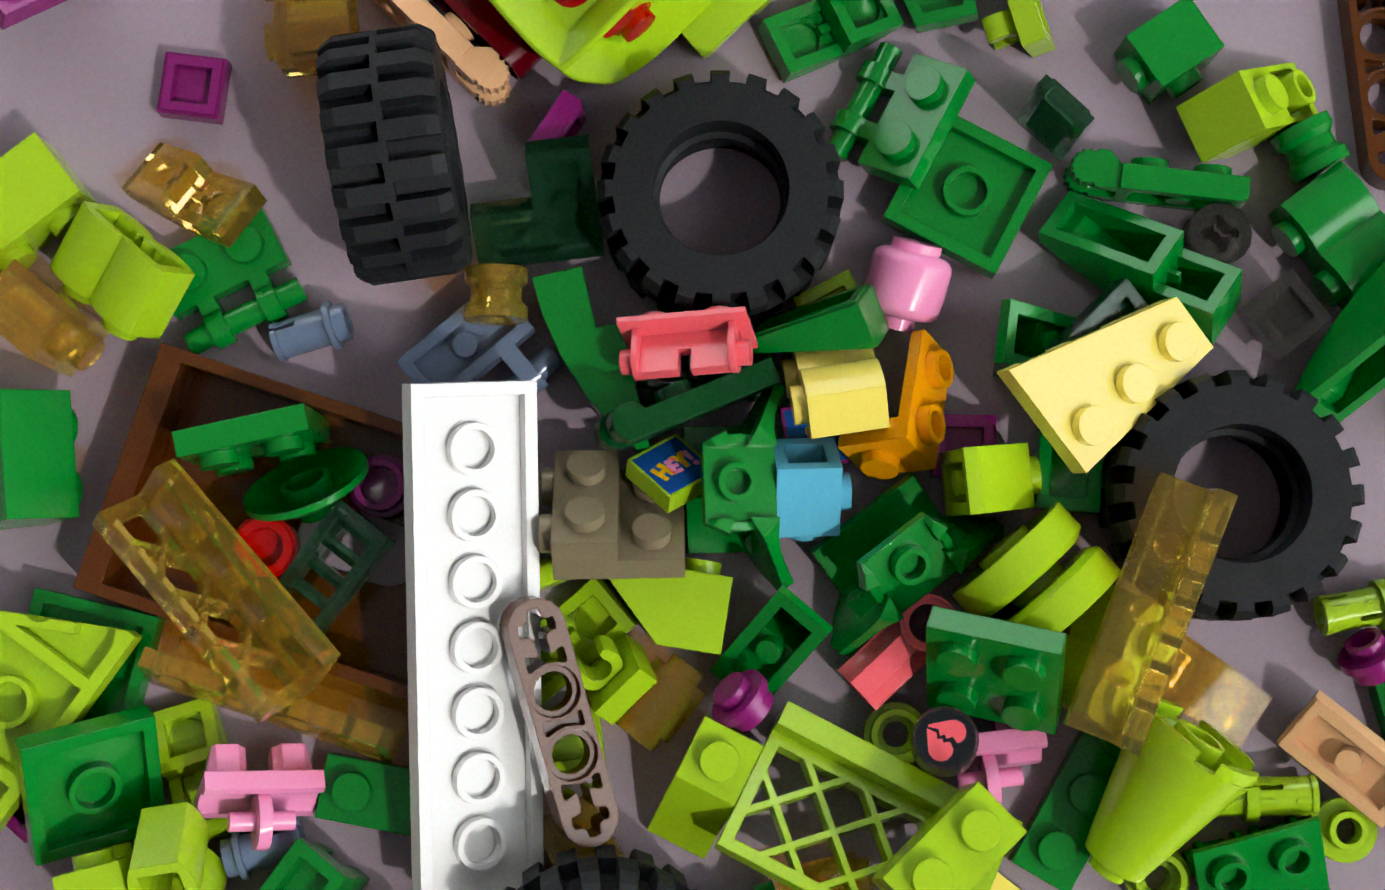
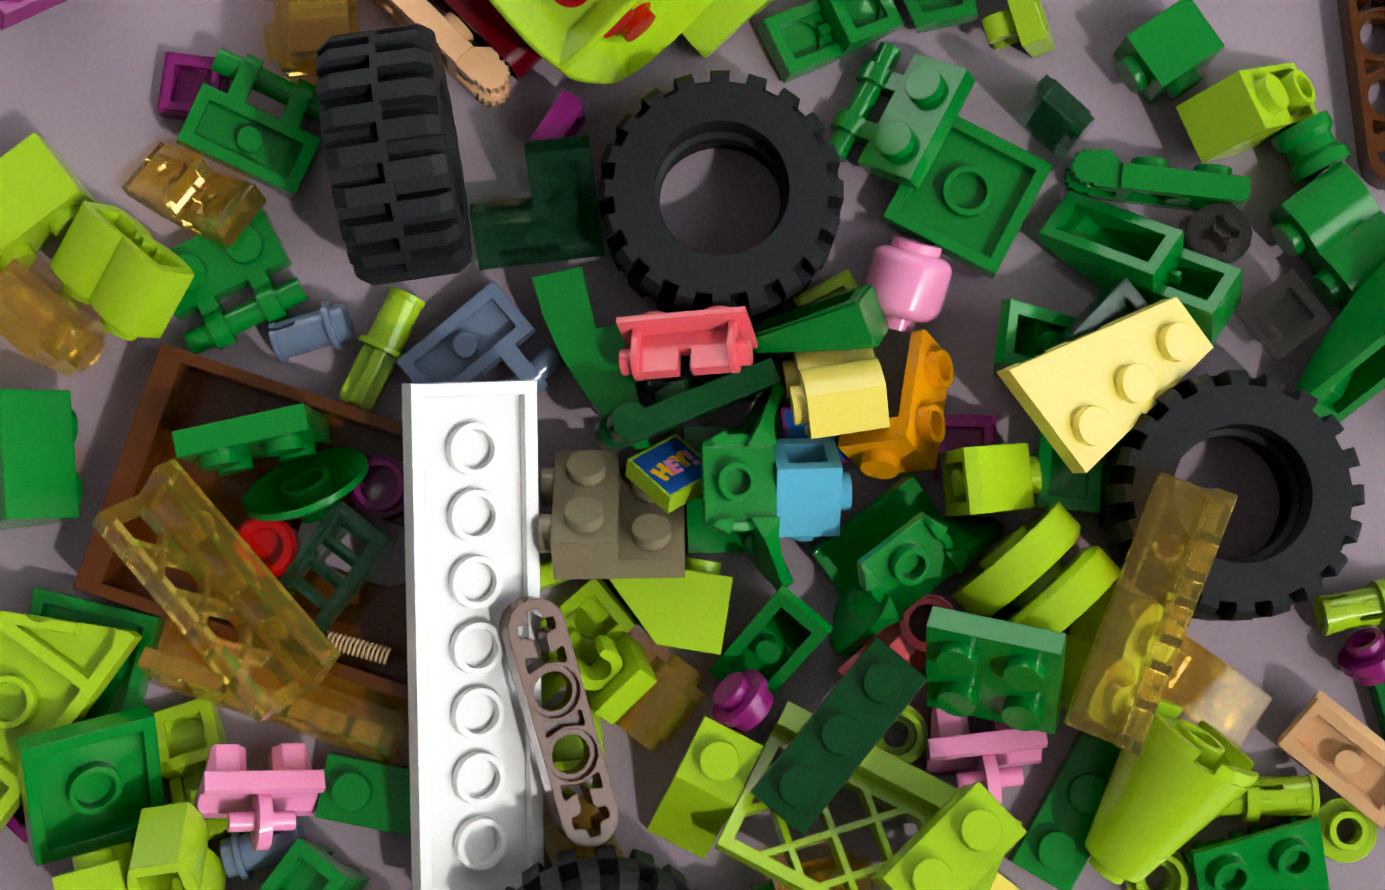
clear yellow wheel [464,263,529,326] -> none
tile [911,707,979,777] -> none
none -> green plate [176,47,321,199]
none -> tan leg [324,630,392,665]
none -> lime axle [339,286,426,411]
none -> dark green plate [750,637,928,835]

